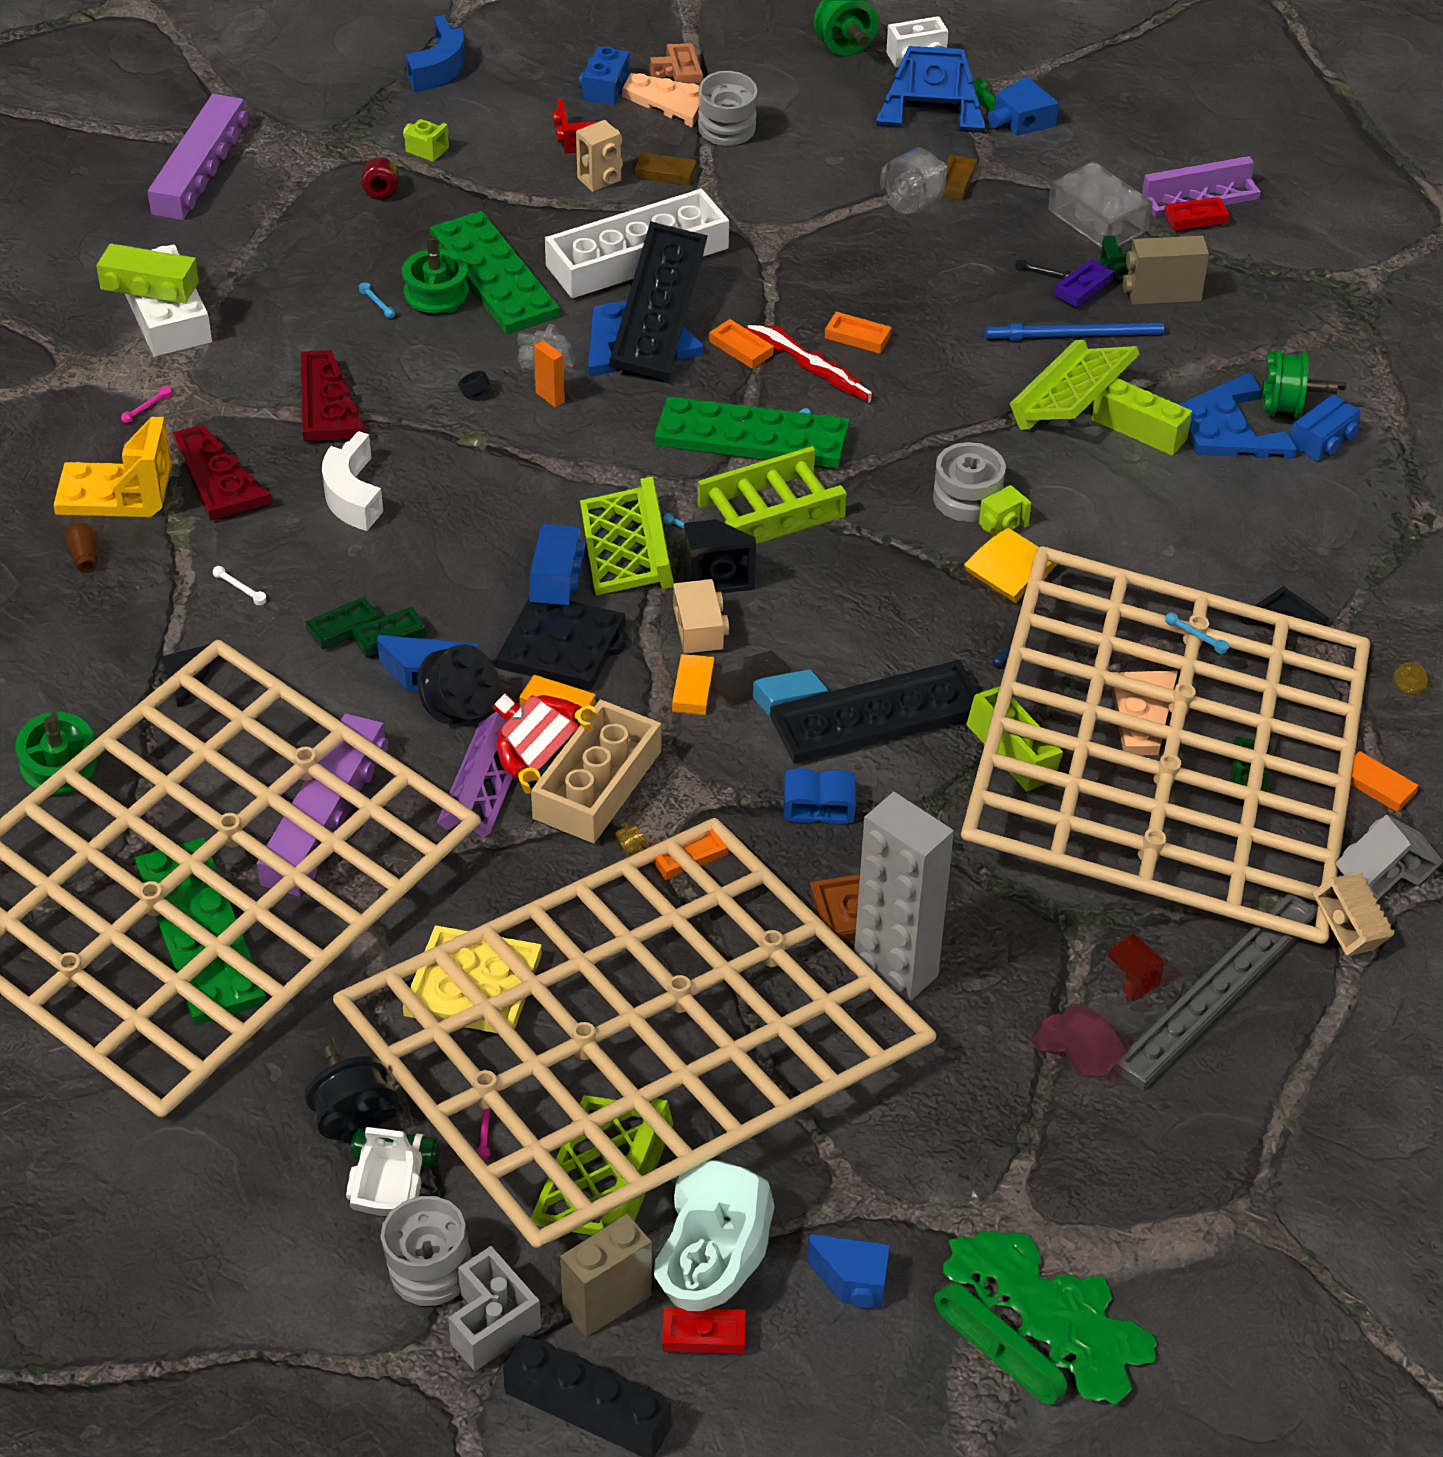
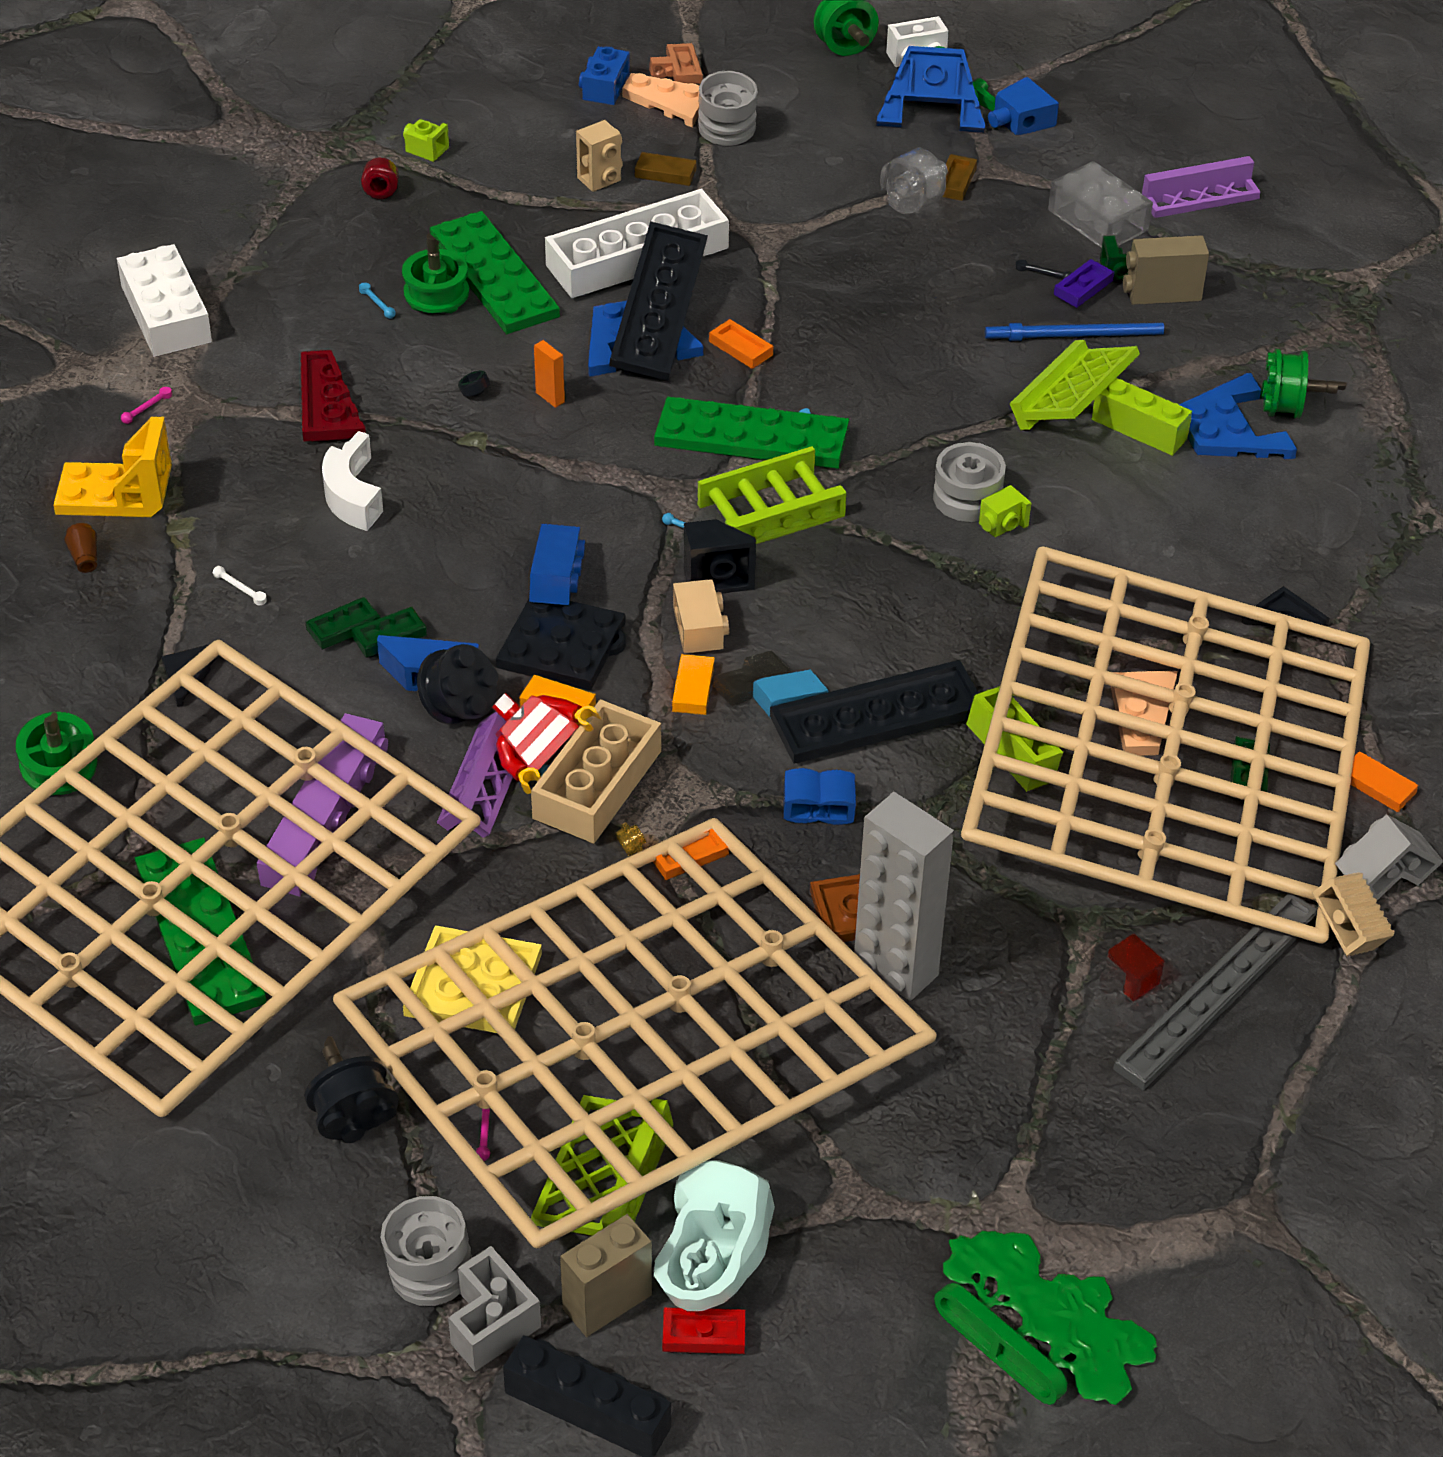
lime brick [96,243,199,304] -> none
medium lavender brick [147,94,249,220] -> none
dark red wing [172,424,272,521] -> none
white piece [346,1127,441,1216] -> none
blue arch [406,15,465,92] -> none
clear hips [517,324,575,369] -> none
red bracket [552,99,596,154] -> none
lime fence [580,476,674,596] -> none
red sword [746,325,874,403] -> none
blue slope [807,1234,890,1308] -> none
orange tile [824,312,892,354] -> none
yellow slope [964,528,1057,603] -> none
dark blue piece [992,647,1010,668] -> none
clear pink brick [1031,1004,1126,1076] -> none
red plate [1164,197,1229,231] -> none
dark azure hinge [1165,612,1229,654] -> none
blue brick [1290,394,1361,462] -> none
clear yellow plate [1393,662,1428,693] -> none

